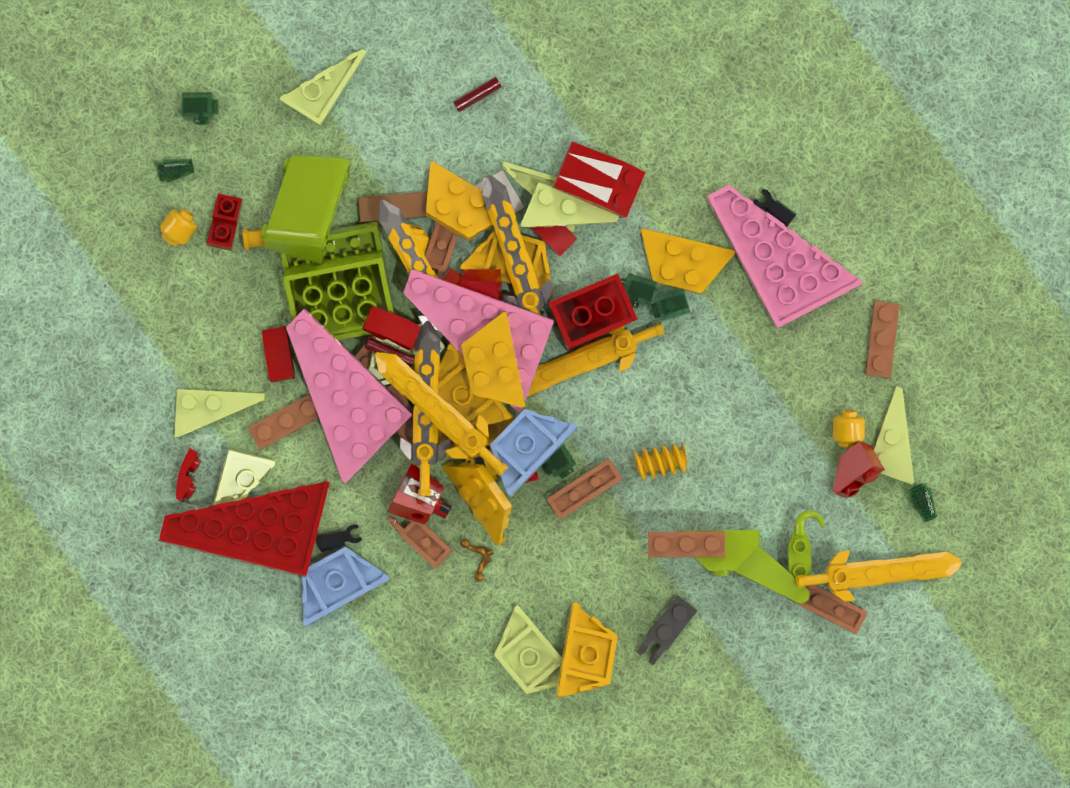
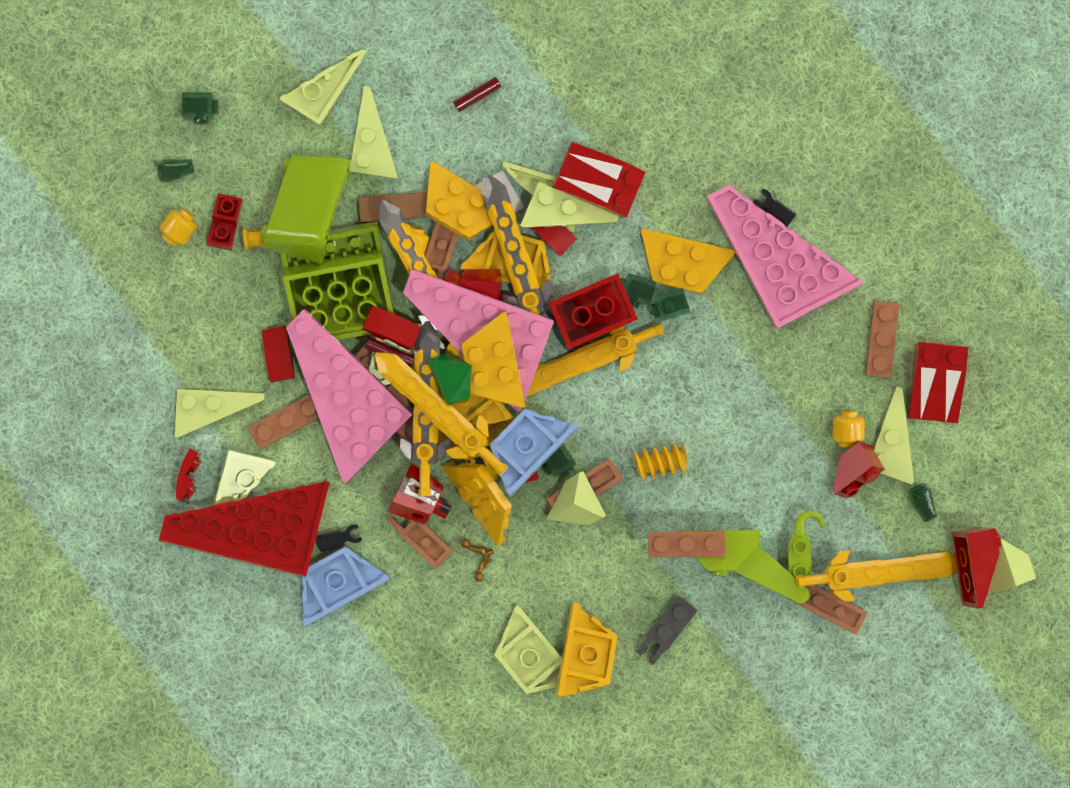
none -> yellowish green wing [350,86,398,180]
none -> green slope [427,353,472,405]
none -> yellowish green slope [546,471,606,525]
none -> red slope [908,342,969,423]
none -> red slope [952,527,1001,609]
none -> yellowish green slope [988,538,1036,594]

